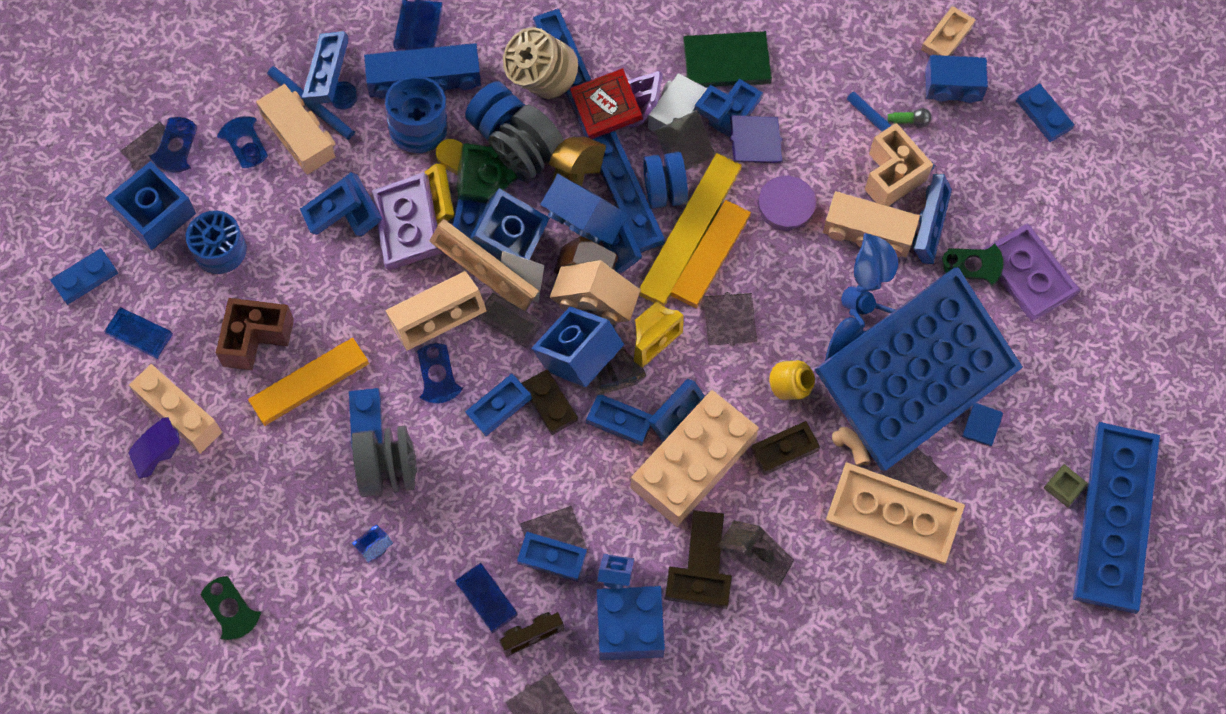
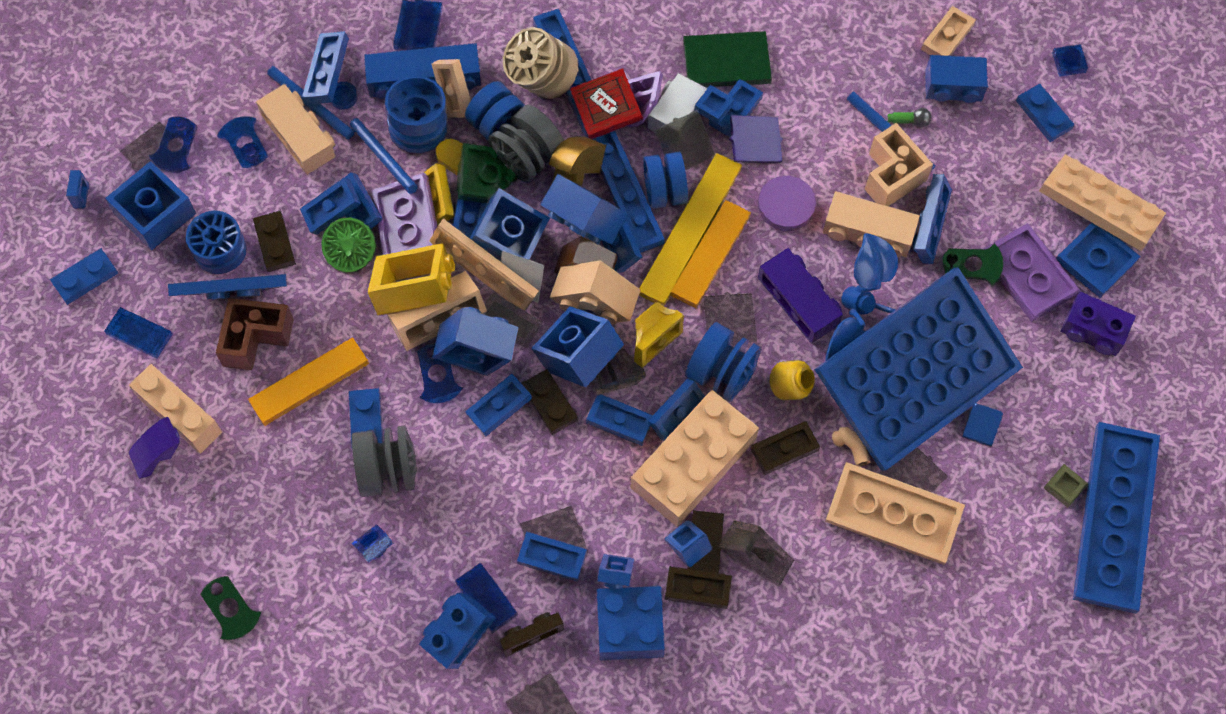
none -> blue tile [66,170,89,209]
none -> blue wing [168,274,287,300]
none -> dark brown plate [252,210,296,272]
none -> bright green wheel [321,217,376,272]
none -> blue bar [350,118,418,194]
none -> yellow window [367,243,455,316]
none -> blue brick [419,592,496,669]
none -> light nougat plate [431,59,471,118]
none -> blue brick [432,307,518,376]
none -> blue slope [664,520,712,567]
none -> blue wheel [685,322,762,402]
none -> dark purple brick [758,248,843,344]
none -> light nougat plate [1039,154,1166,252]
none -> clear blue plate [1052,44,1088,77]
none -> blue plate [1056,223,1141,299]
none -> dark purple brick [1060,292,1136,356]

